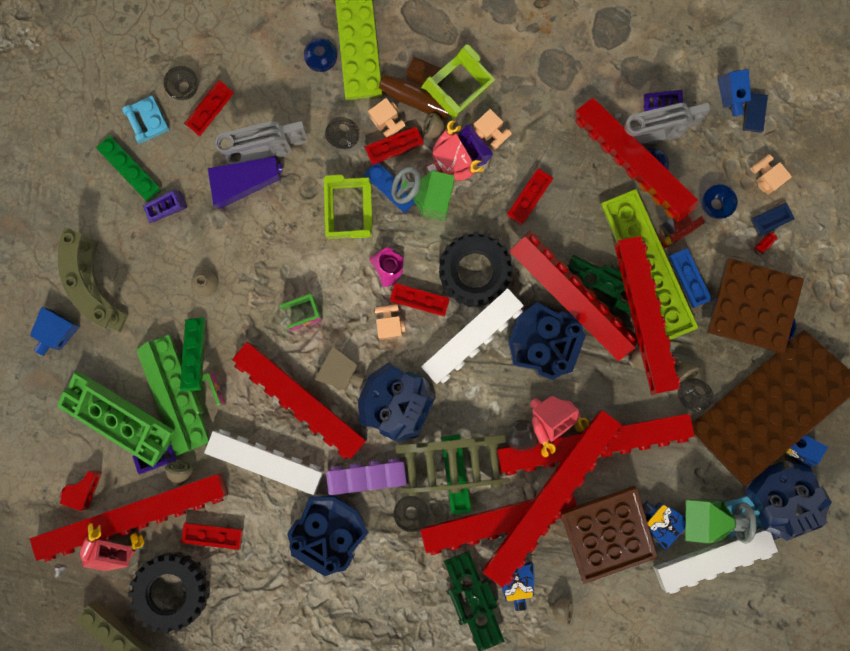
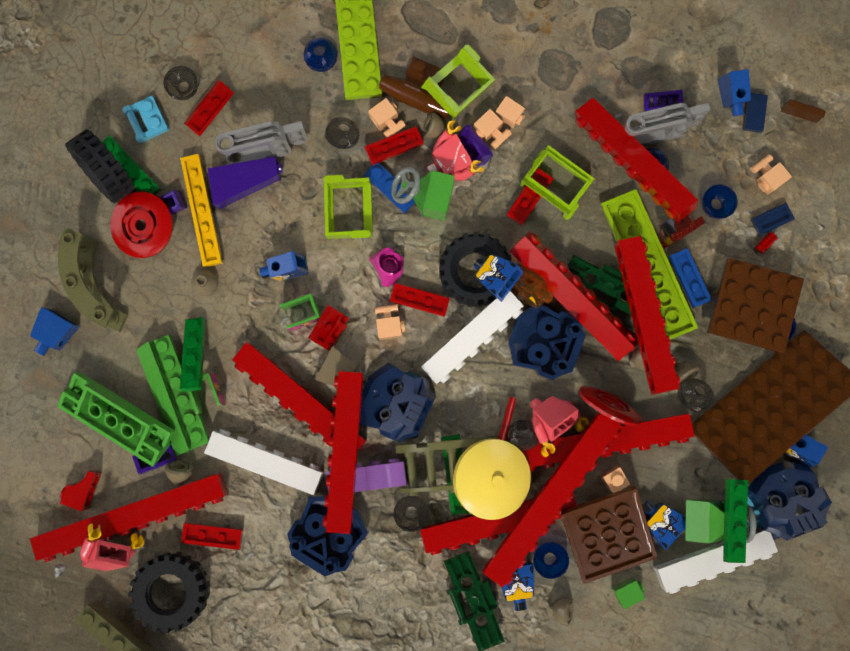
none -> black tyre [65,129,135,204]
none -> red piece [110,192,173,258]
none -> yellow plate [180,154,223,268]
none -> blue torso [260,251,308,281]
none -> red plate [308,305,349,351]
none -> red brick [323,371,364,534]
none -> light yellow dish [453,439,531,520]
none -> blue torso [474,255,524,302]
none -> light nougat brick [495,96,525,129]
none -> red bar [498,397,517,441]
none -> clear orange torso [512,264,553,308]
none -> lime piece [520,145,595,220]
none -> clear blue piece [533,542,569,579]
none -> red piece [578,386,642,427]
none -> light nougat brick [600,466,630,494]
none -> bright green brick [612,577,646,610]
none -> green plate [723,479,748,563]
none -> reddish brown tile [781,99,826,123]

